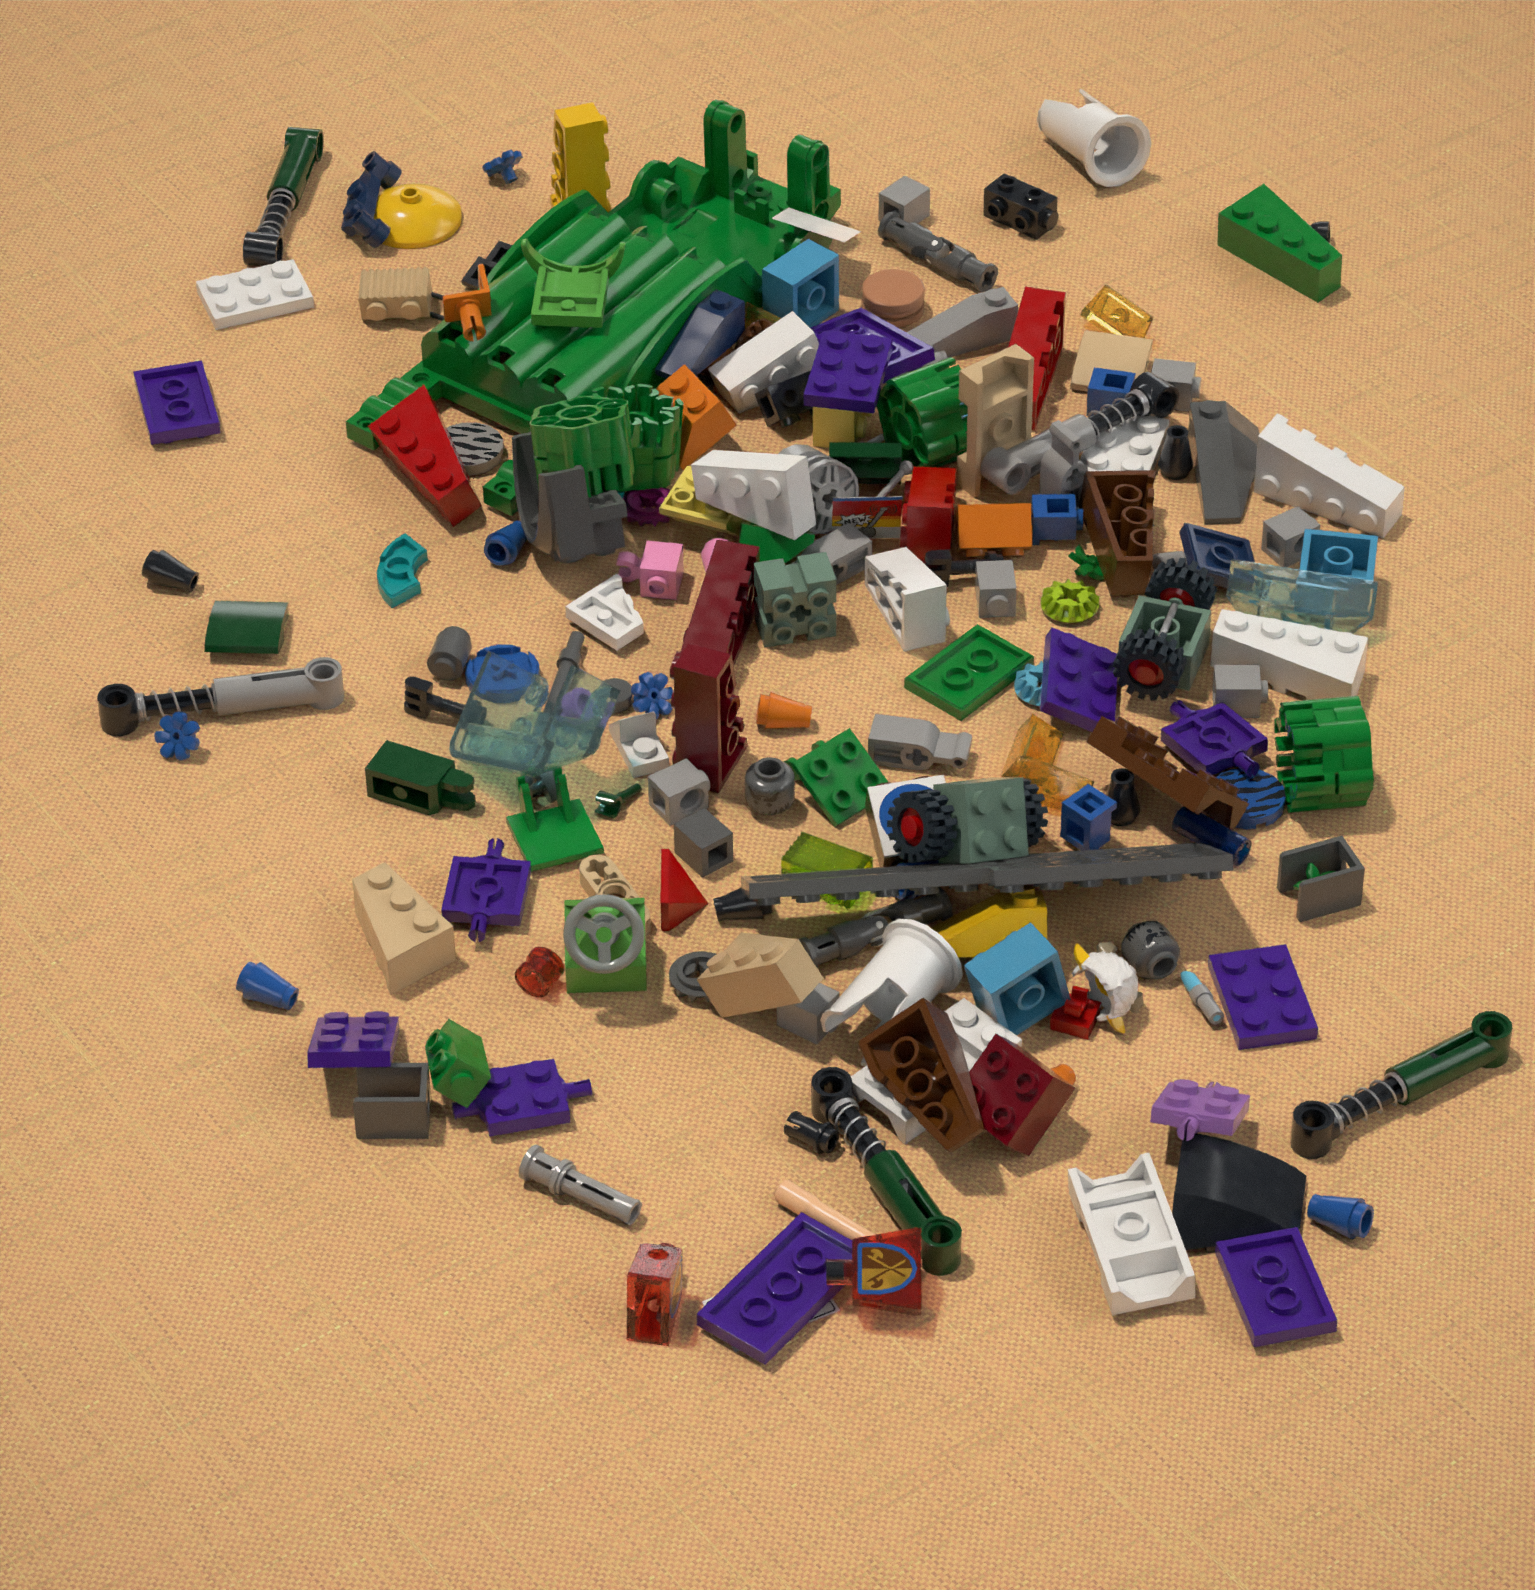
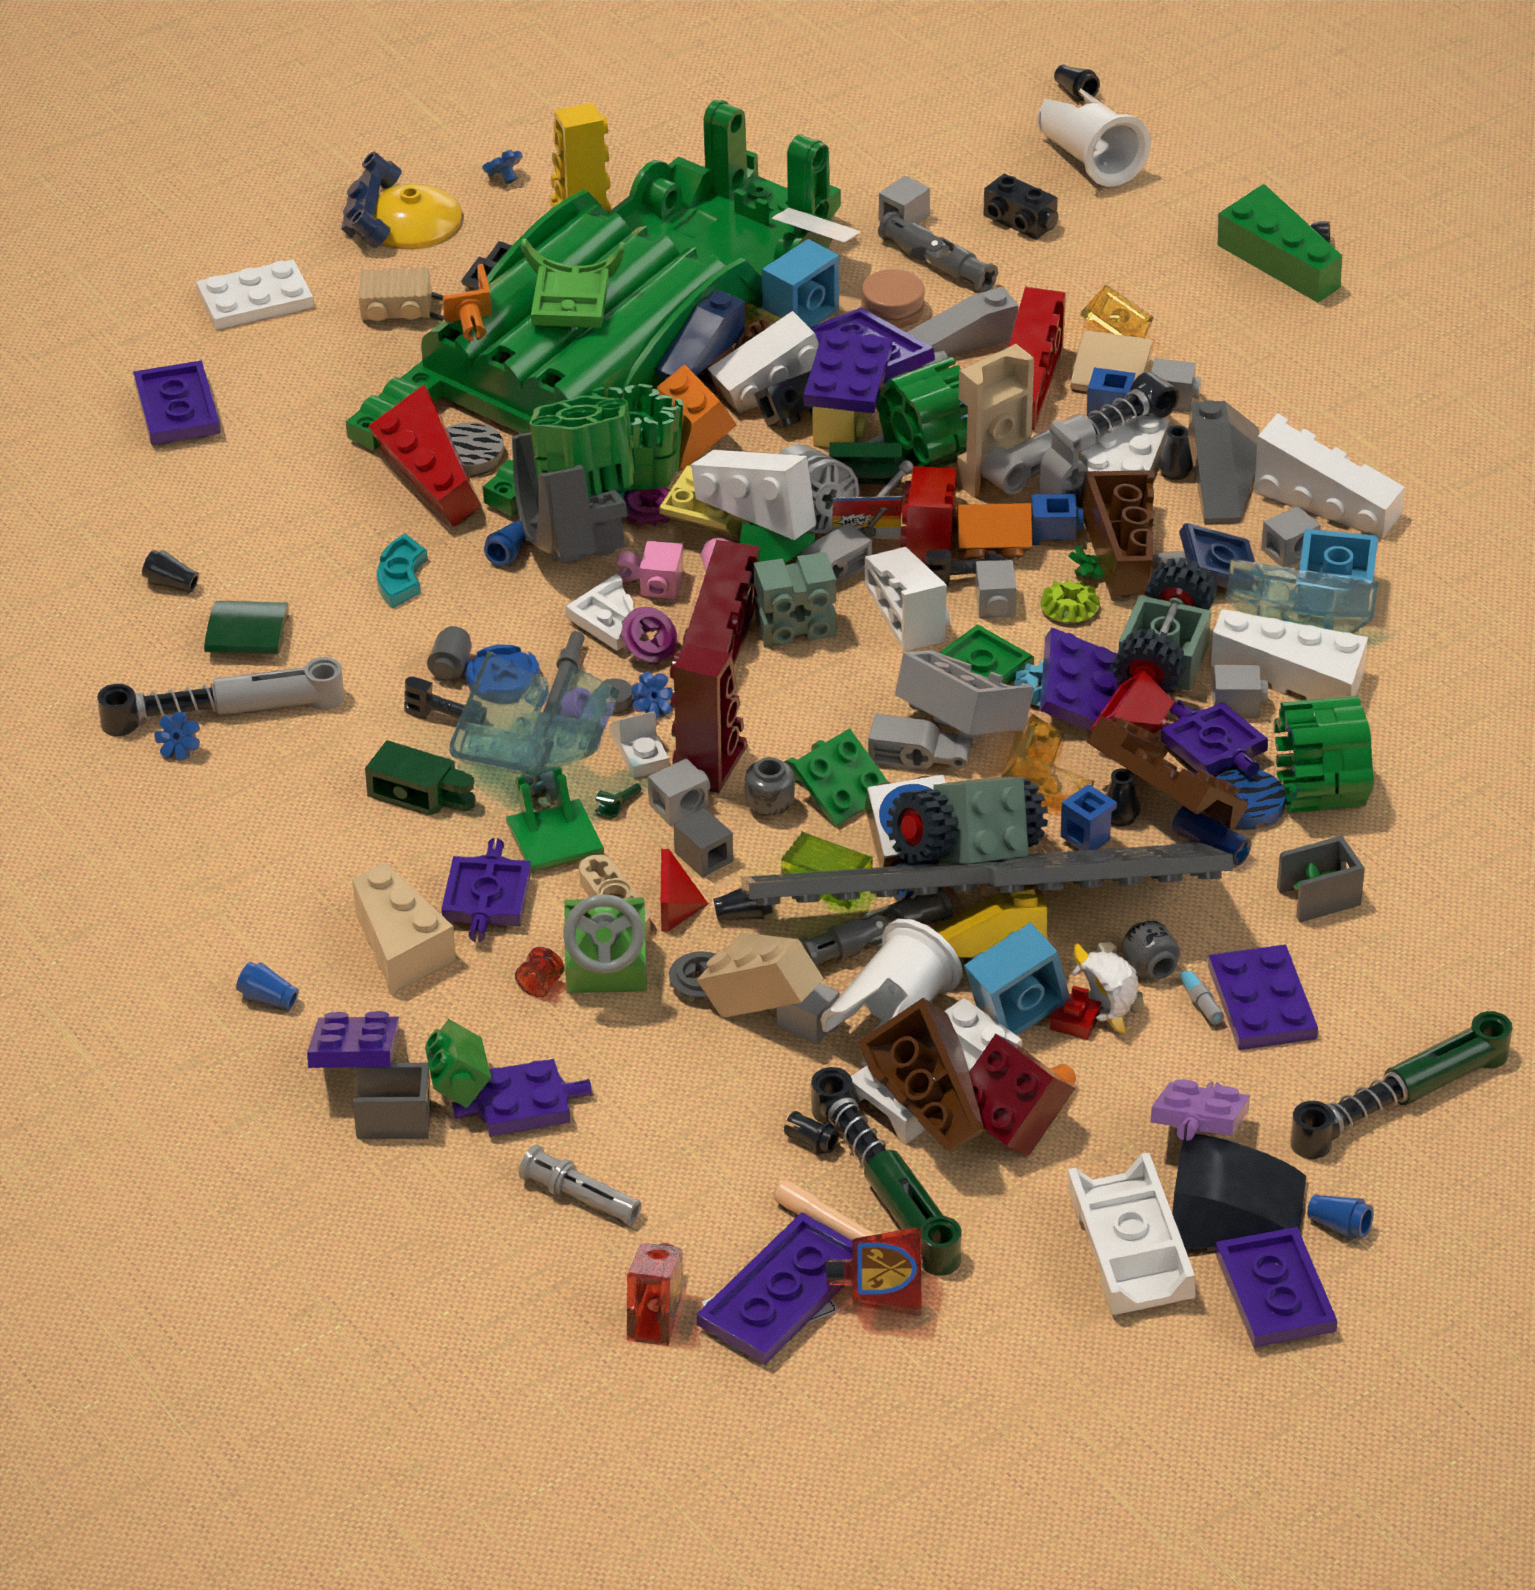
piece [243,127,324,266] -> none
orange cone [756,692,812,729] -> none
none -> magenta gear [619,607,677,665]
none -> light grey wedge [895,650,1034,738]
none -> black cone [1054,64,1100,100]
none -> red slope [1090,670,1174,733]

